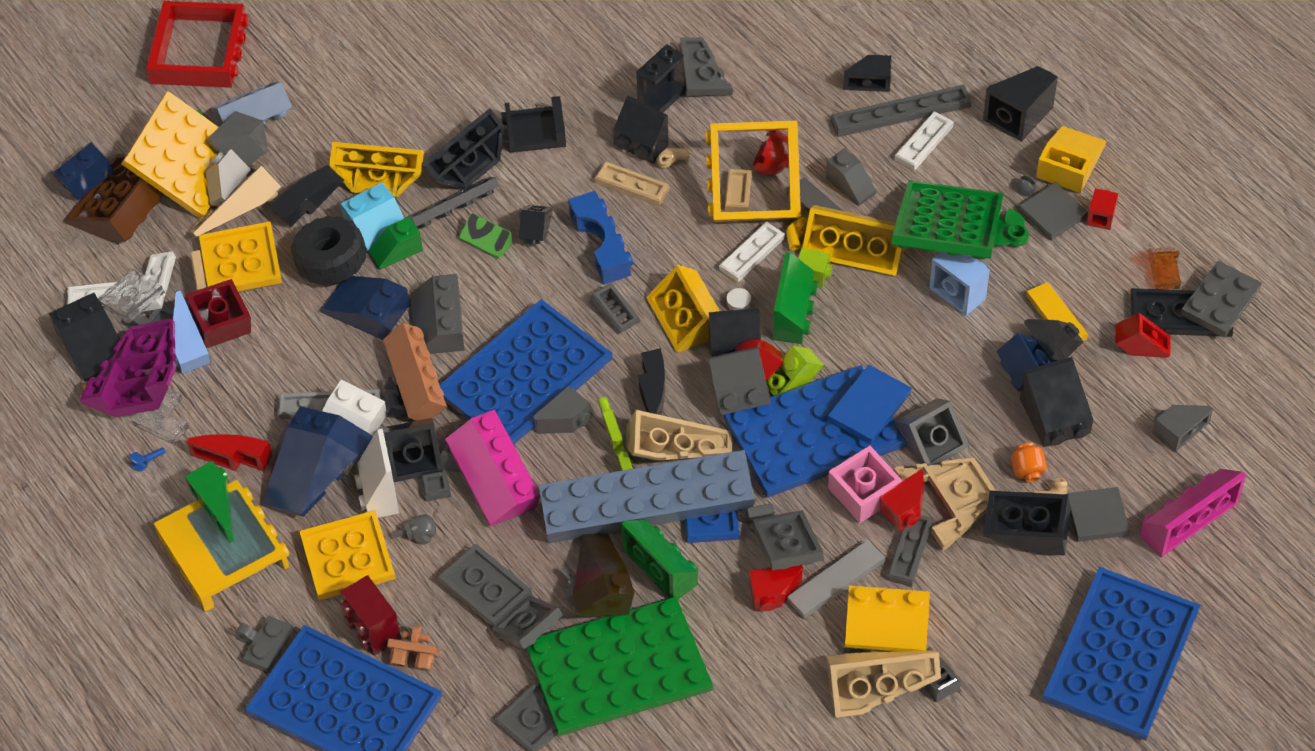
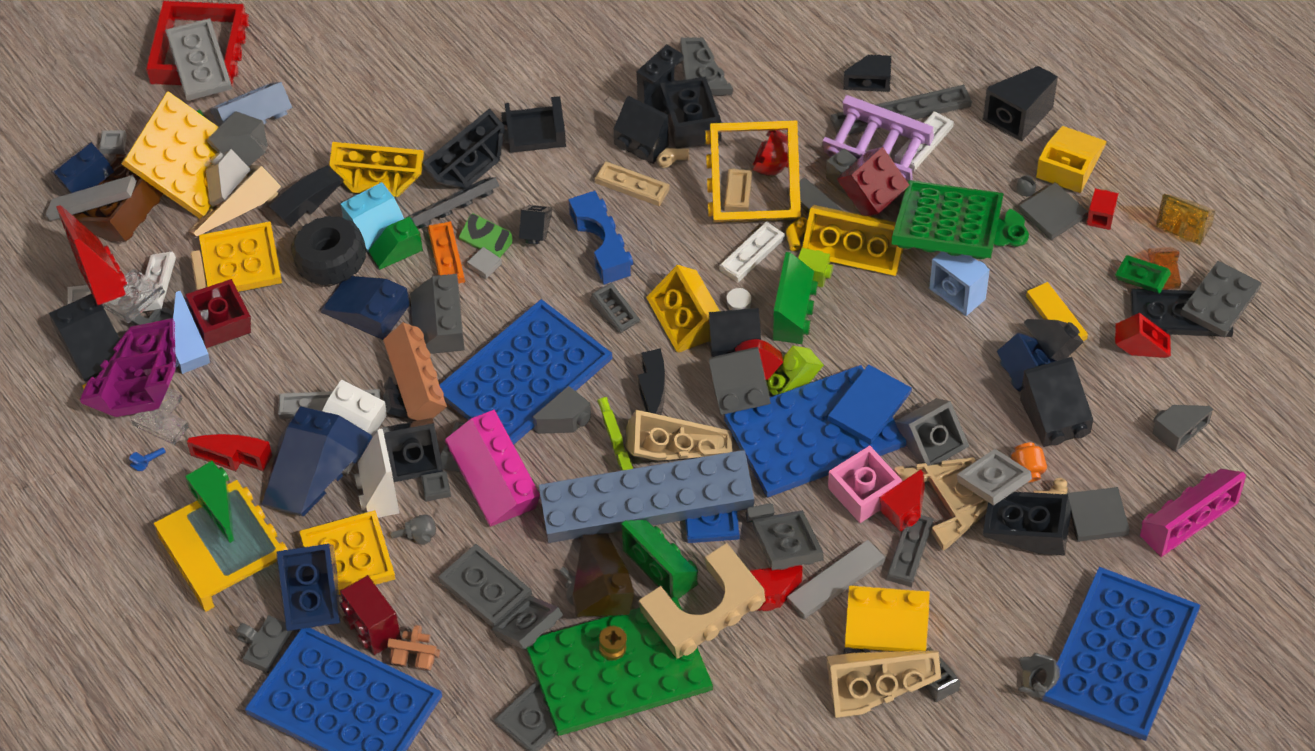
none -> light grey tile [46,175,136,221]
none -> red slope [56,205,127,305]
none -> light grey tile [99,130,127,154]
none -> light grey tile [165,19,232,101]
none -> dark blue slope [276,544,340,631]
none -> orange tile [427,221,465,284]
none -> light grey tile [467,247,502,279]
none -> pearl gold wheel [599,626,627,660]
none -> tan arch [639,543,765,659]
none -> black slope [660,76,722,148]
none -> lavender fence [823,95,934,182]
none -> dark red brick [837,147,909,216]
none -> light grey plate [957,449,1032,505]
none -> dark grey piece [1018,653,1060,698]
none -> green plate [1115,255,1171,294]
none -> clear yellow slope [1156,193,1216,245]

